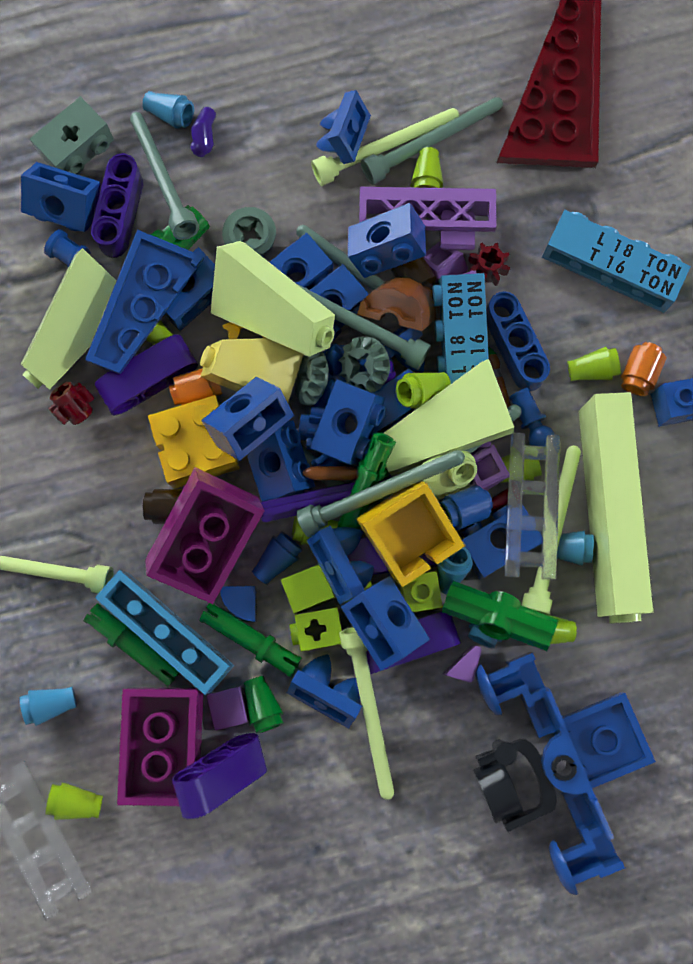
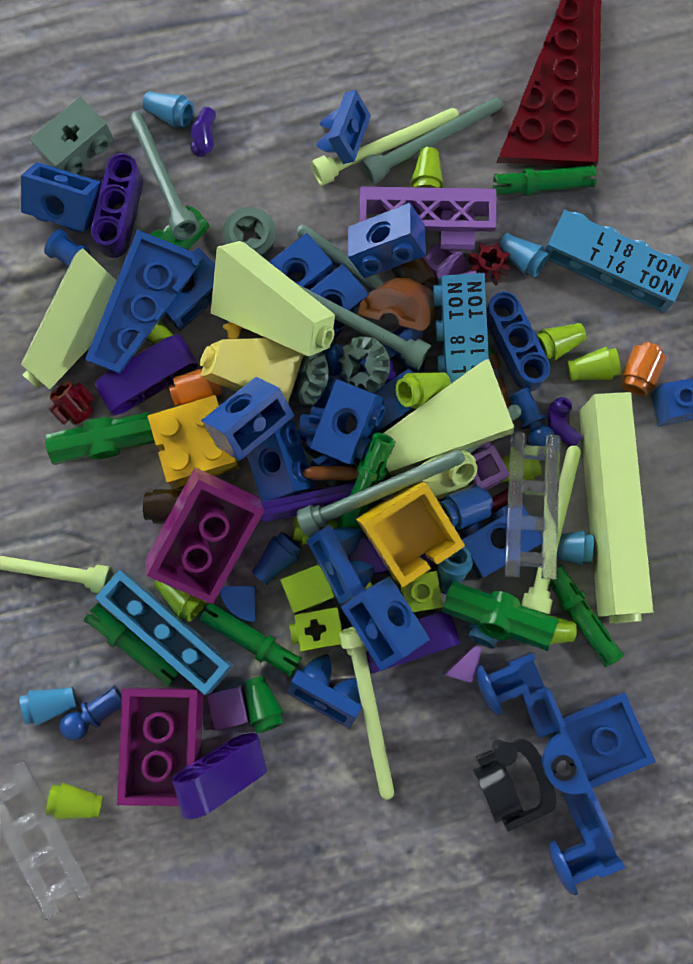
none -> green piece [45,412,155,465]
none -> blue pin [59,685,122,741]
none -> lime cone [154,580,207,622]
none -> green pin [493,165,597,196]
none -> dark azure cone [498,233,550,278]
none -> lime cone [536,323,586,362]
none -> dark purple arm [548,397,584,447]
none -> green pin [549,564,624,667]

